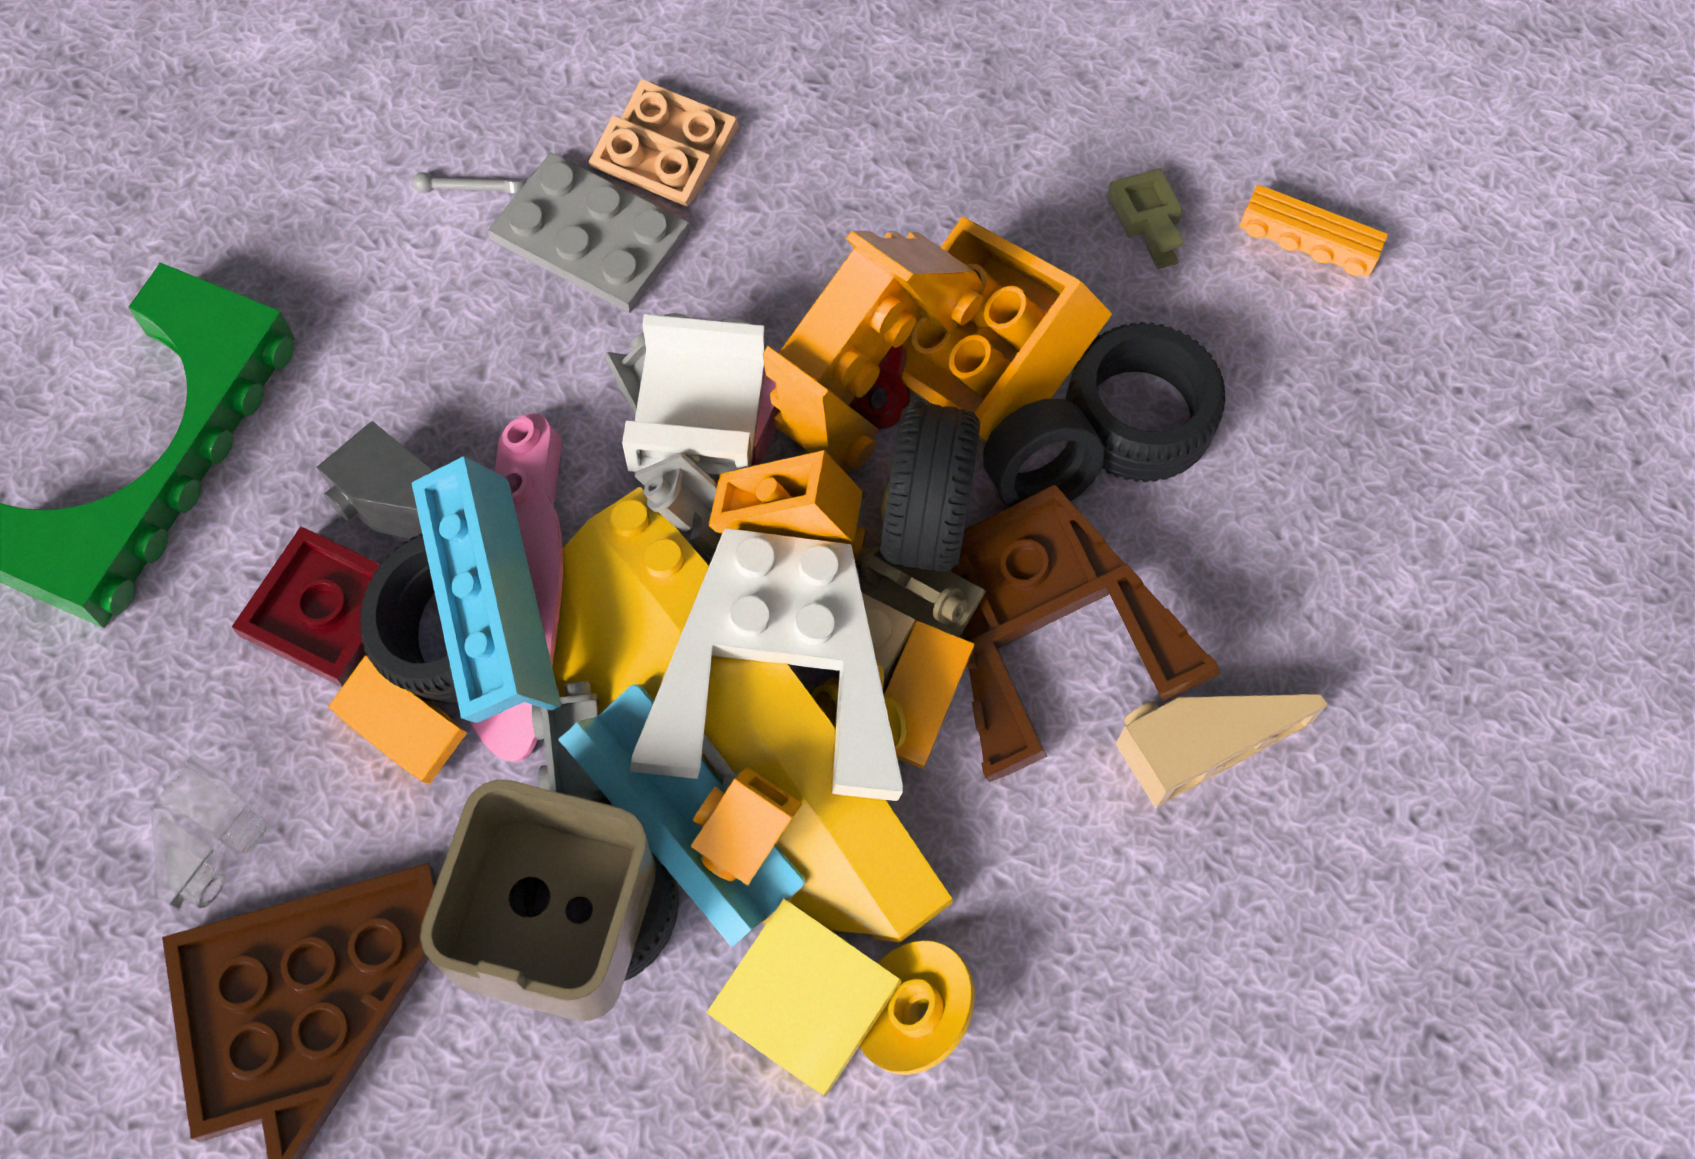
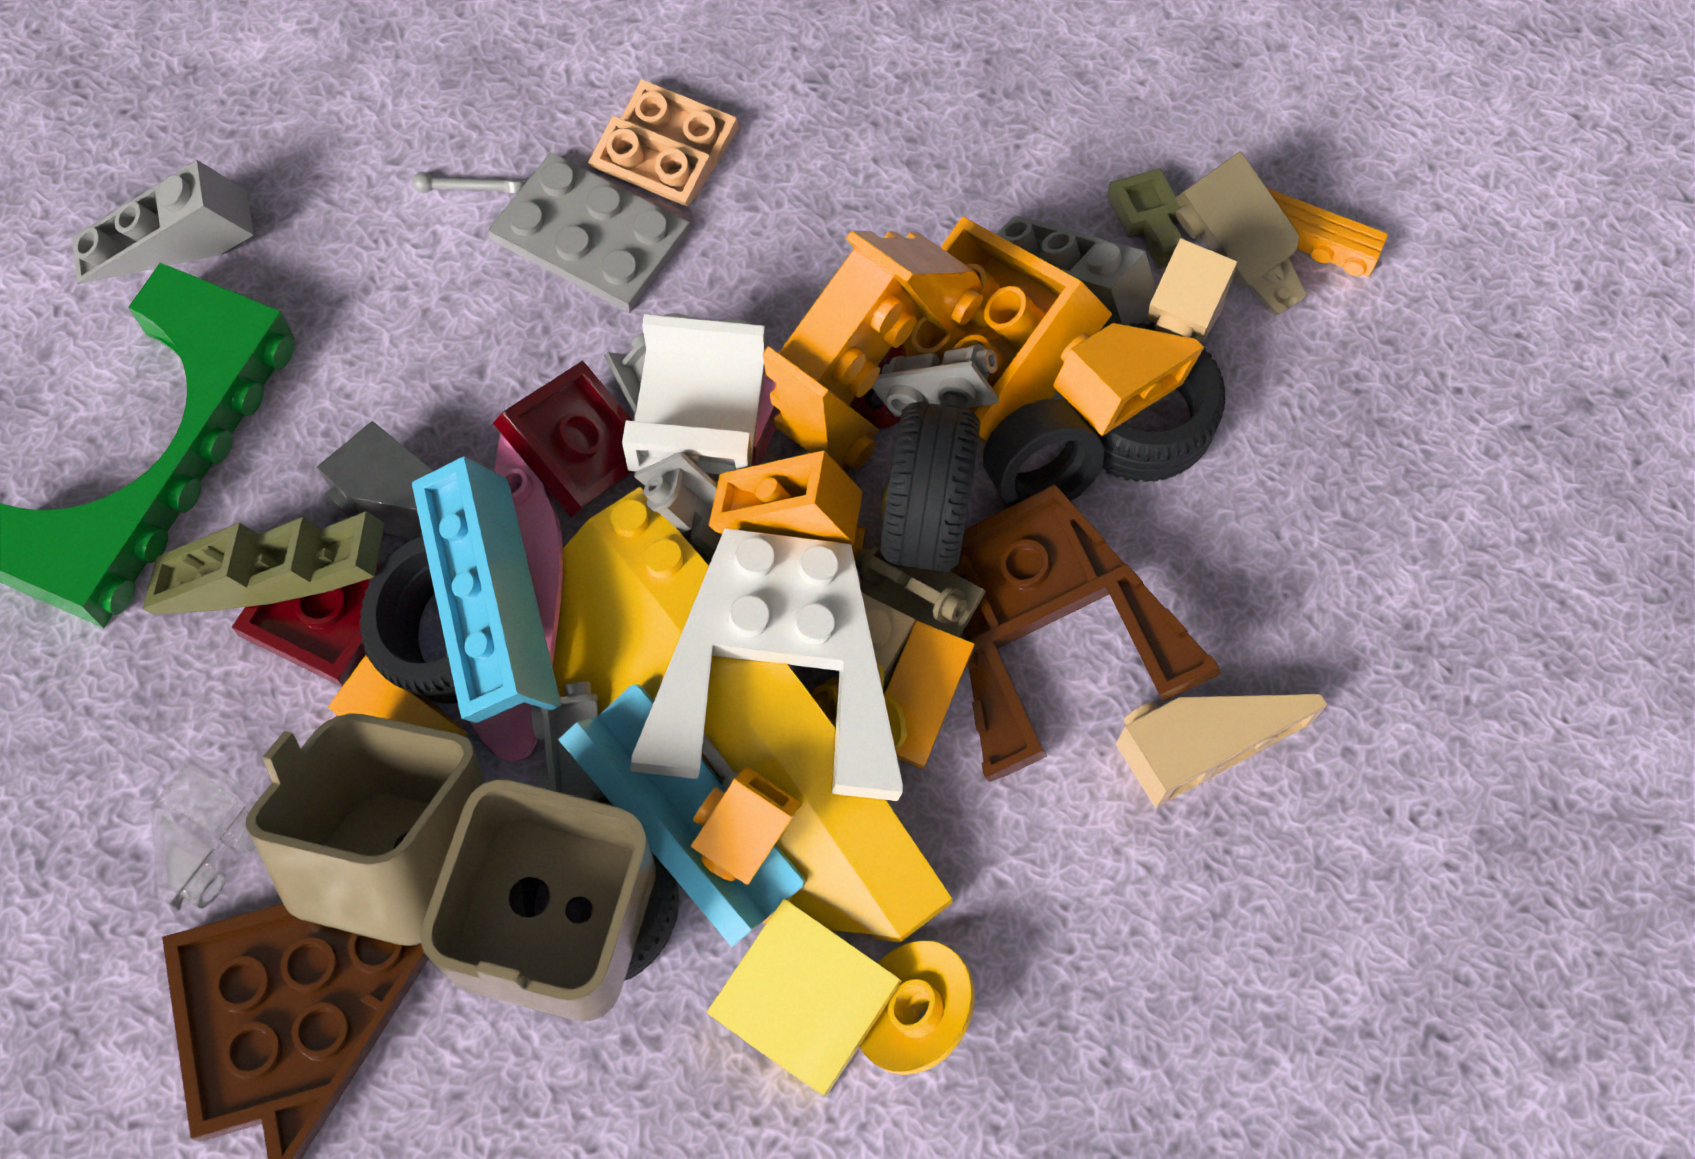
none -> light grey slope [72,160,254,284]
none -> olive slope [143,511,385,614]
none -> dark tan piece [245,713,486,946]
none -> dark red plate [493,360,634,518]
none -> light grey hinge [872,344,999,417]
none -> light grey slope [997,215,1156,330]
none -> light orange slope [1053,323,1204,436]
none -> tan slope [1148,238,1237,342]
none -> dark tan hinge [1174,151,1307,316]

